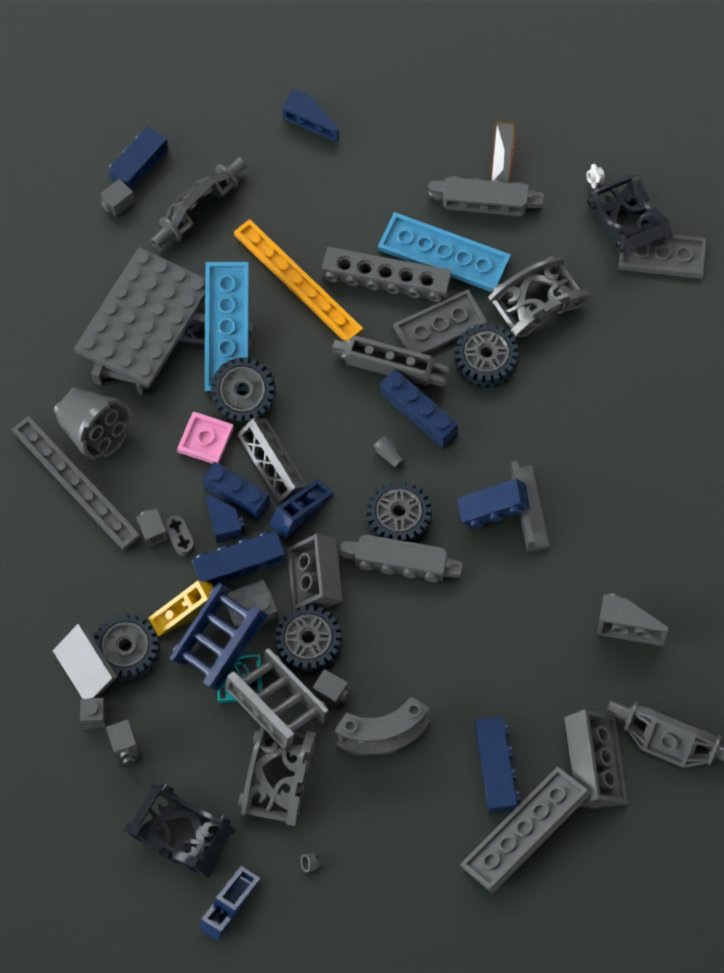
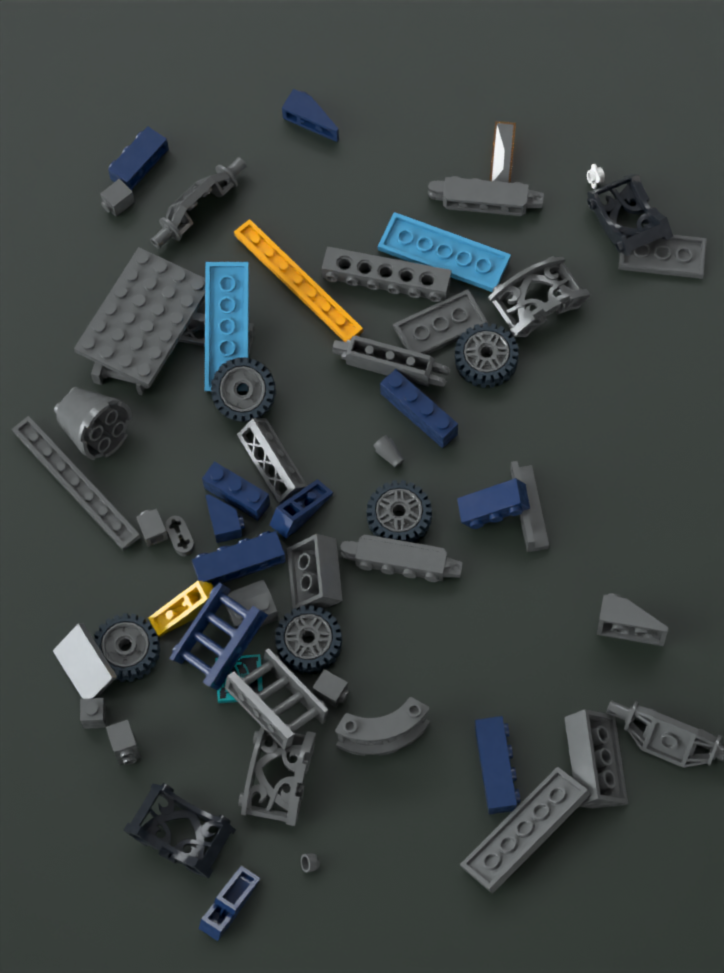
bright pink plate [177,412,234,464] -> none

